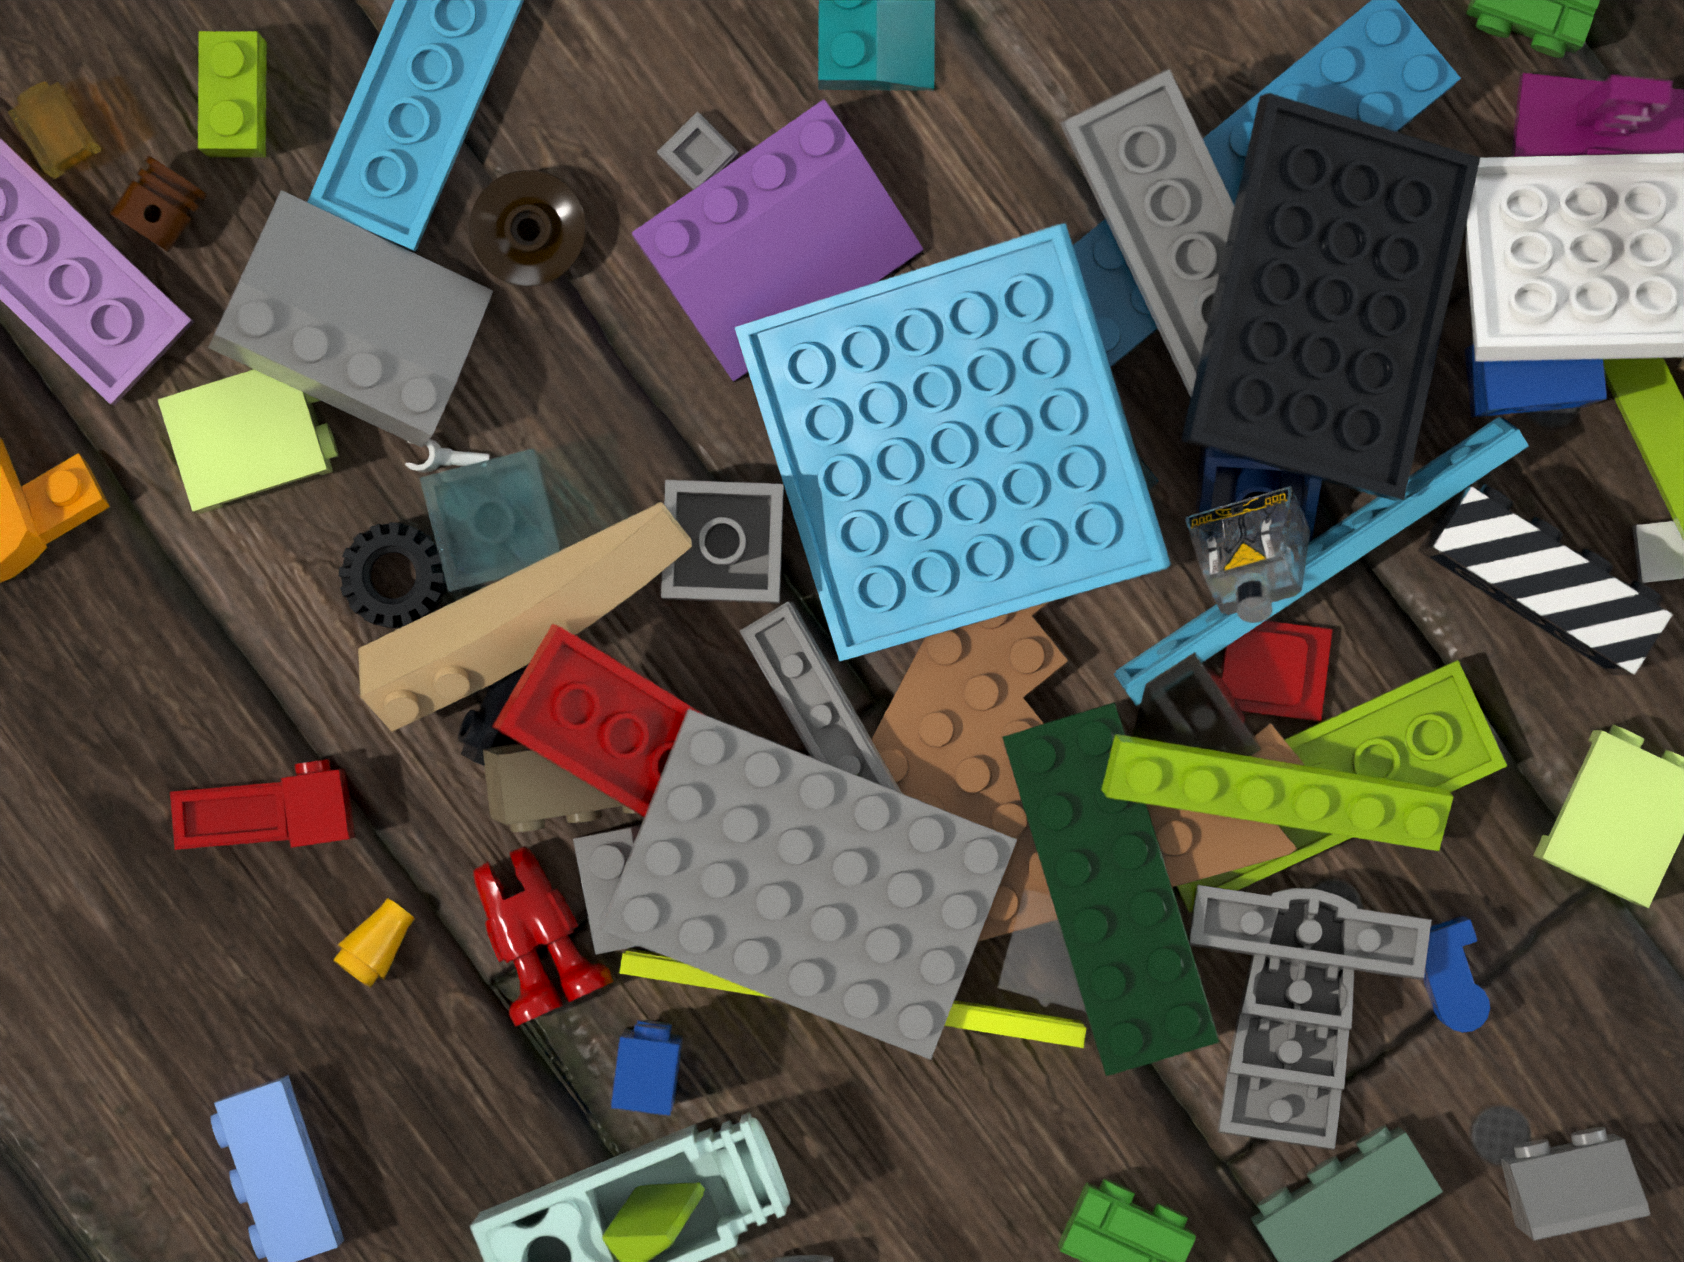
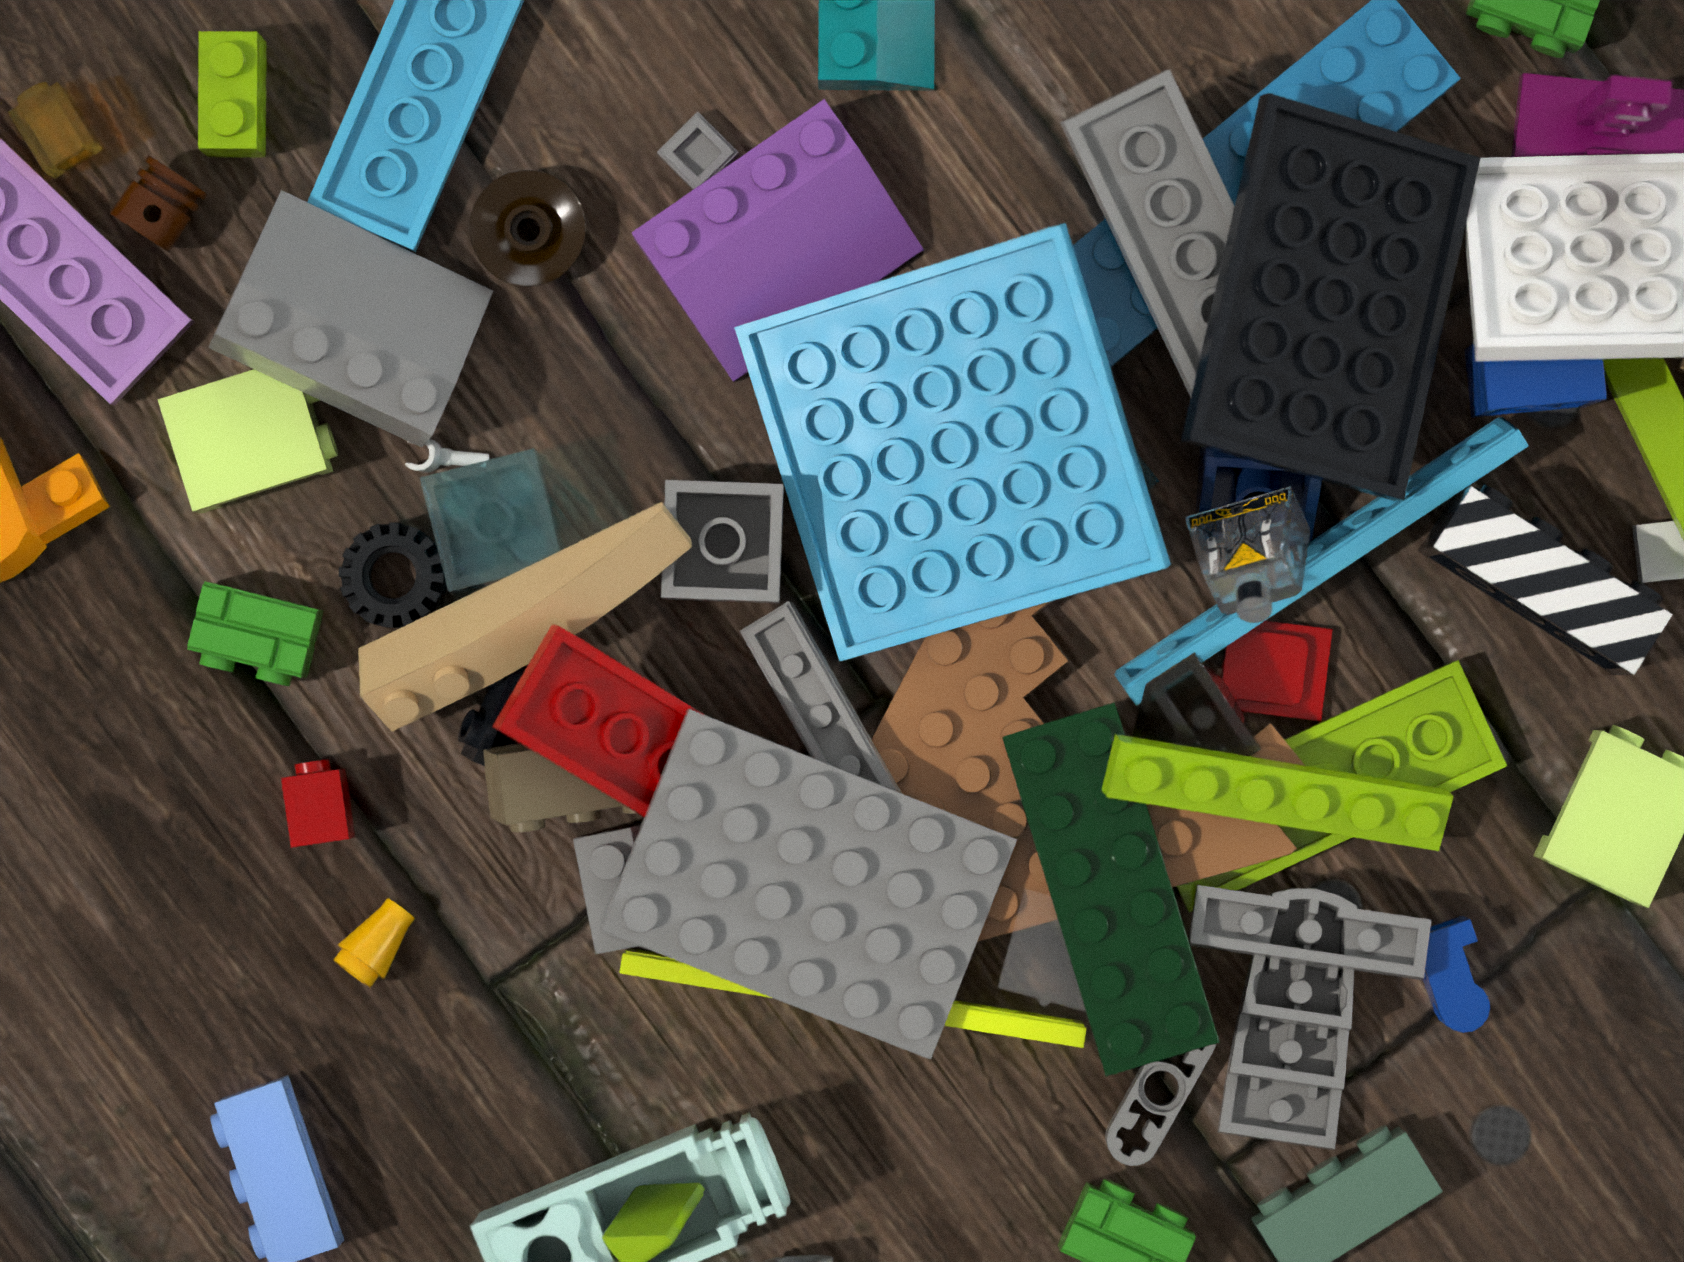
red tile [170,782,290,850] -> none
red piece [473,846,614,1027] -> none
blue brick [611,1020,683,1116] -> none
light grey slope [1501,1127,1650,1240] -> none
none -> bright green brick [187,581,324,686]
none -> light grey beam [1105,1044,1216,1166]

